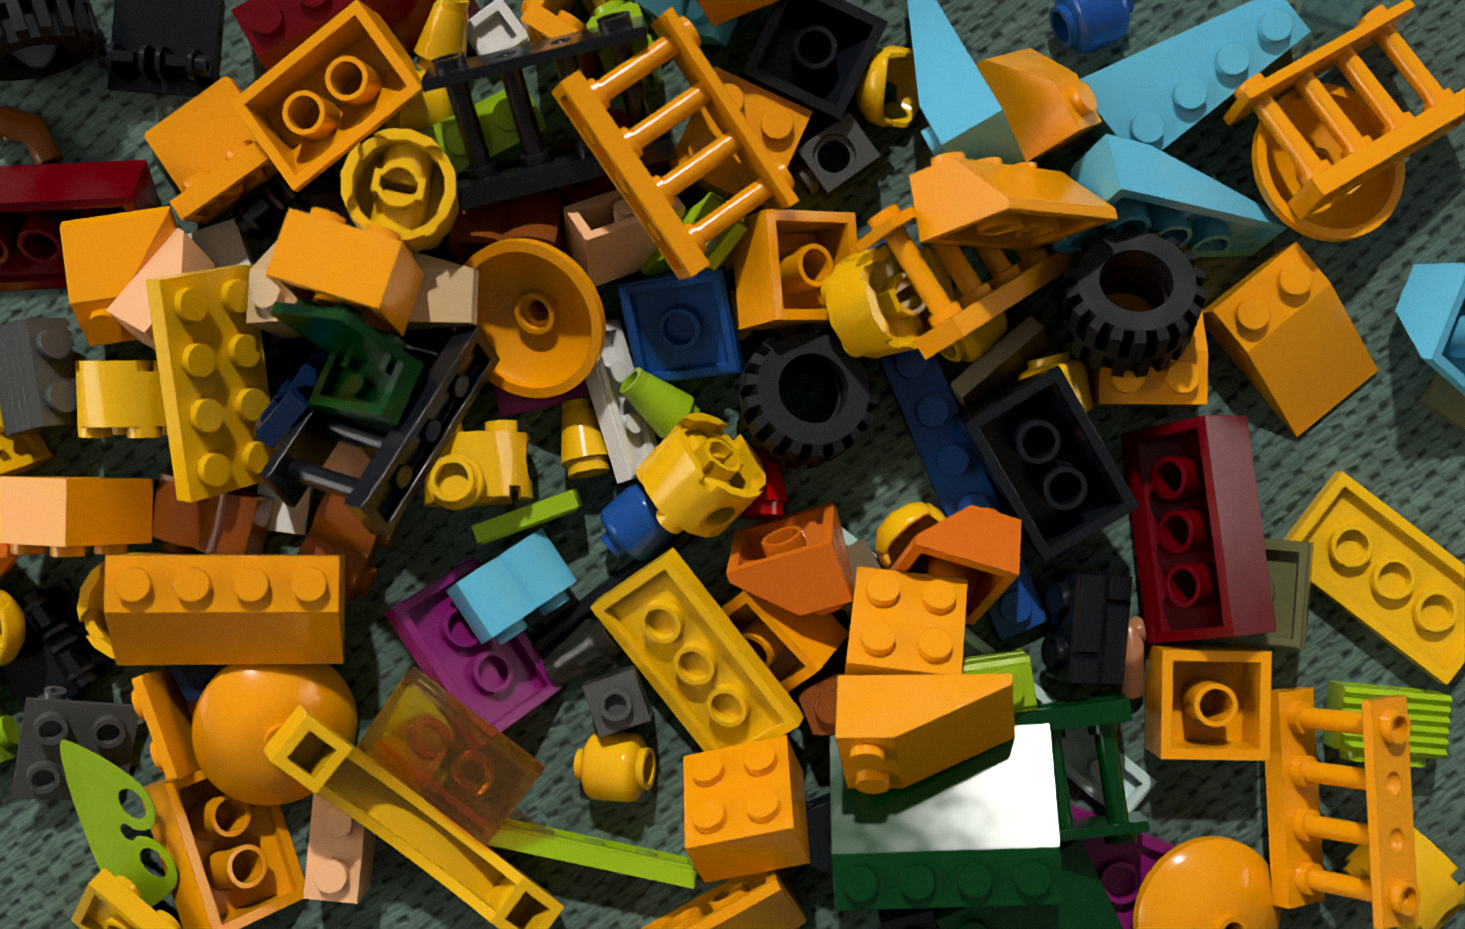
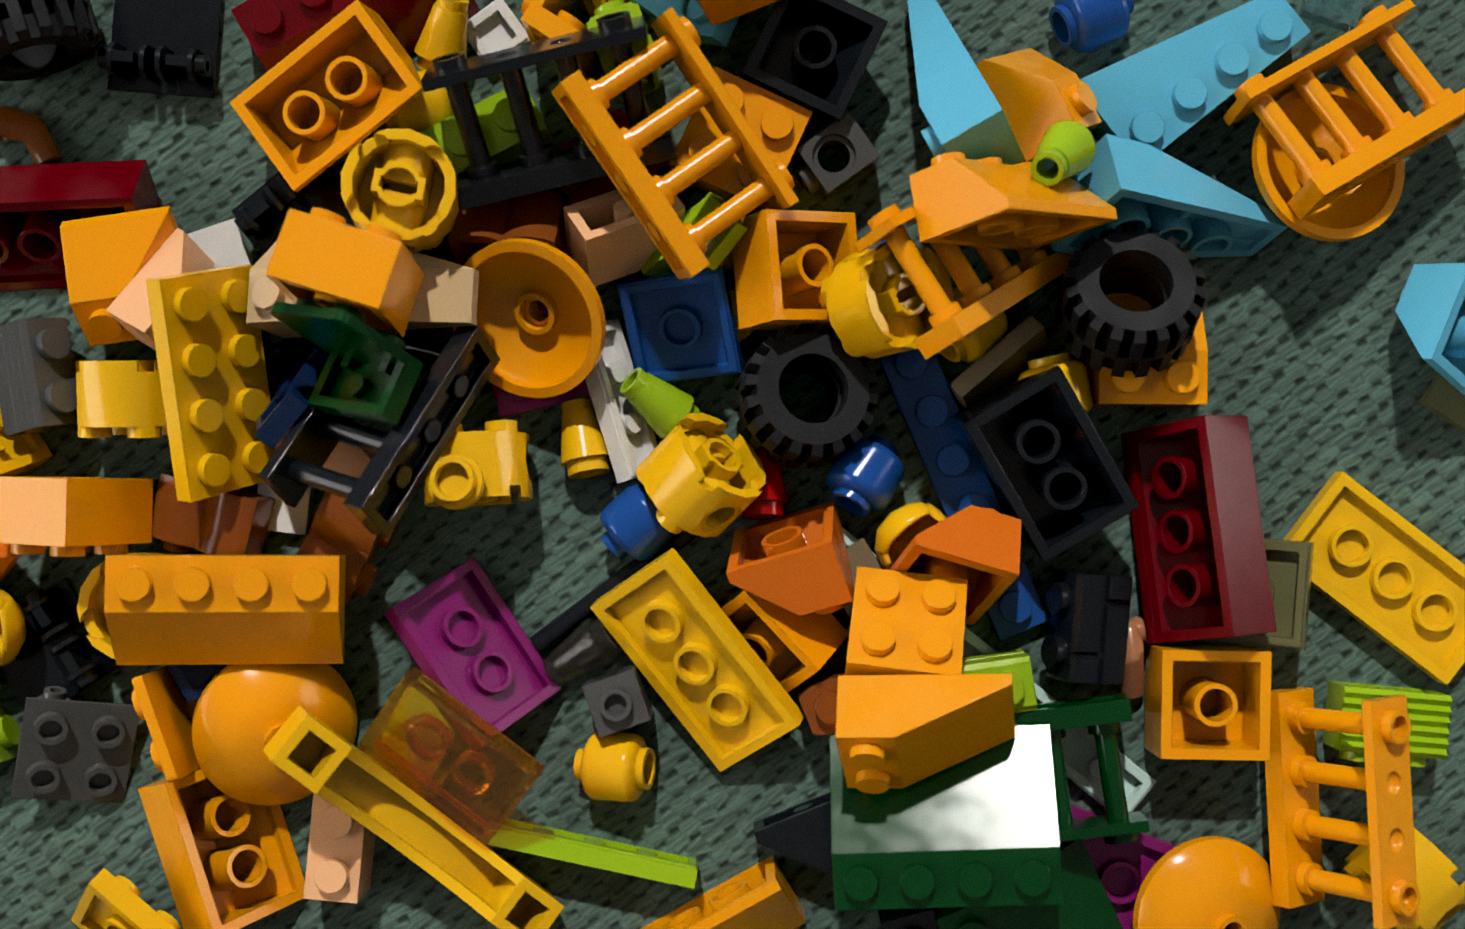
lime piece [60,740,178,907] -> none
light orange bracket [144,76,280,224] -> none
medium azure brick [446,528,577,645] -> none
lime tile [472,489,584,545] -> none
light orange brick [683,735,810,883] -> none
yellow hair [855,45,920,128] -> none
light orange slope [1202,242,1378,437] -> none
none -> blue head [826,435,905,517]
none -> lime cone [1030,120,1096,186]

